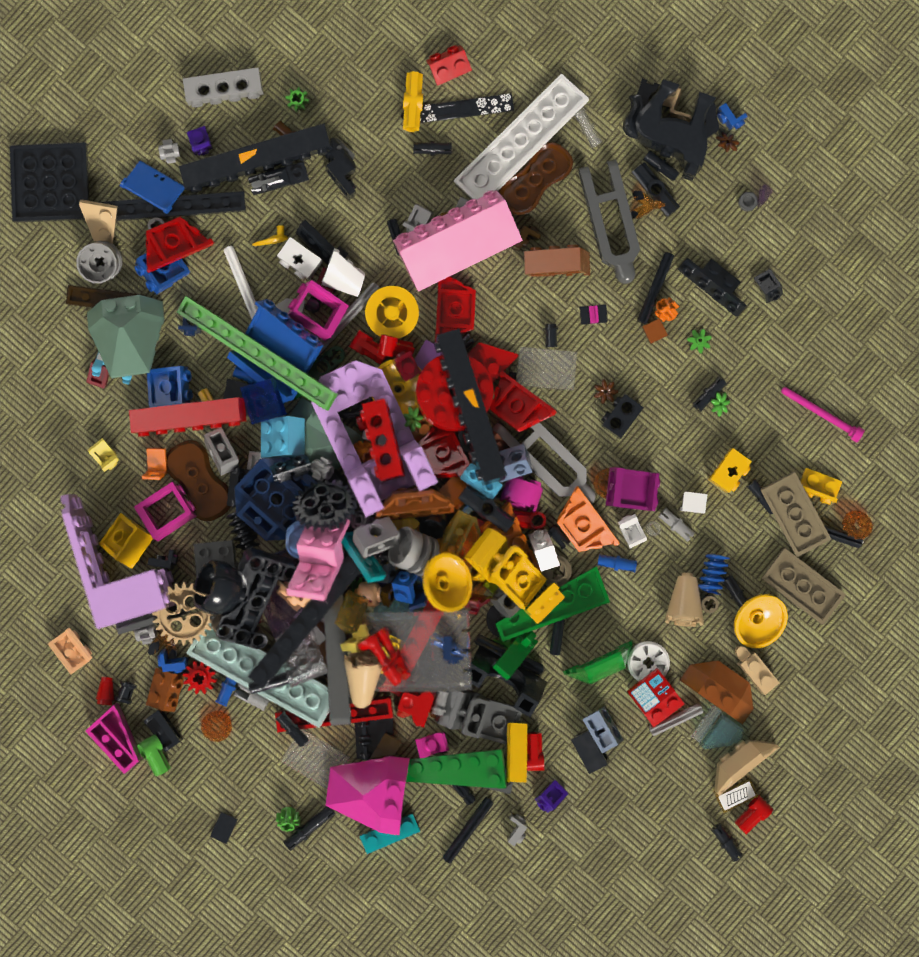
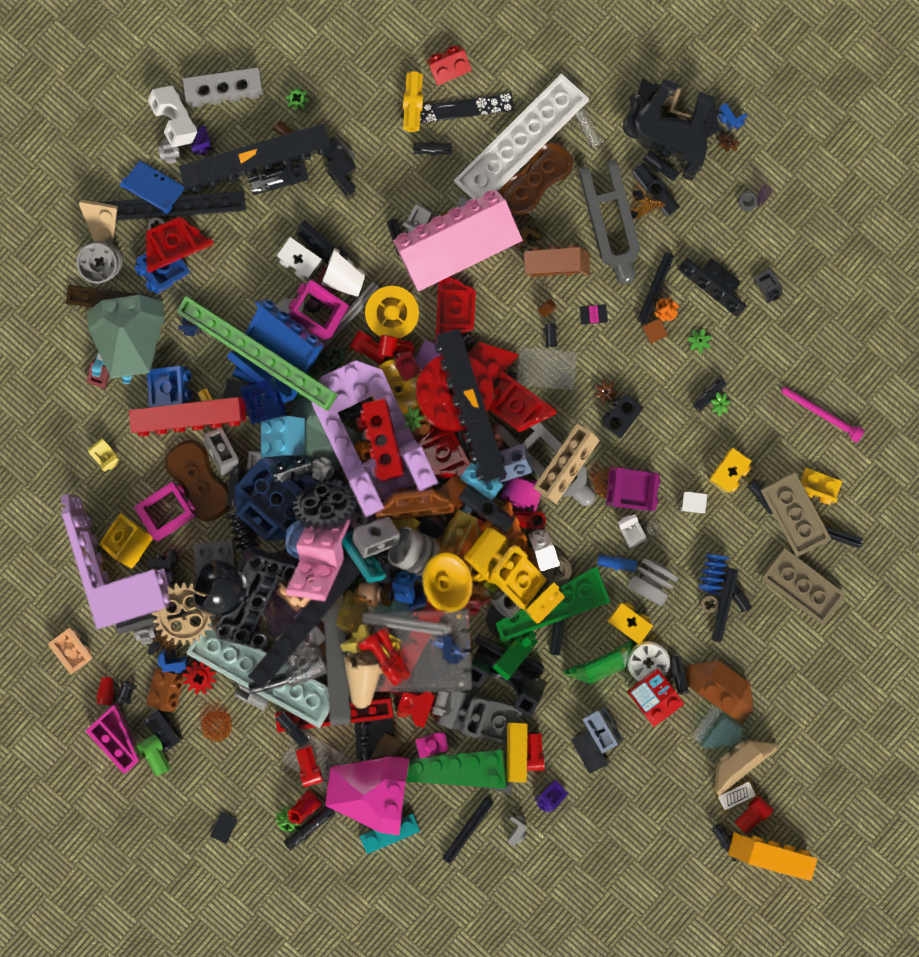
black plate [10,142,90,223] -> none
orange bracket [142,448,167,480] -> none
blue pin [215,677,237,706] -> none
white axle [224,246,258,319] -> none
yellow bar [252,225,288,246] -> none
black axle [452,785,475,805] -> none
black pin [547,524,571,549] -> none
orange wing [556,486,620,552] -> none
light grey axle [649,703,703,736] -> none
light grey pin [658,508,695,542] -> none
tan cone [665,573,704,627] -> none
yellow dish [734,594,788,648] -> none
tan brick [734,646,780,695] -> none
clear orange gear [842,510,873,540] -> none
none -> white arch [148,86,197,147]
none -> red piece [287,789,322,825]
none -> red piece [295,746,323,787]
none -> light grey axle [362,613,452,636]
none -> tan brick [534,424,600,504]
none -> reddish brown tile [538,300,556,317]
none -> yellow brick [607,602,653,644]
none -> light grey wheel [627,558,679,607]
none -> black axle [670,656,689,695]
none -> black axle [711,568,738,642]
none -> light orange wedge [728,832,817,881]

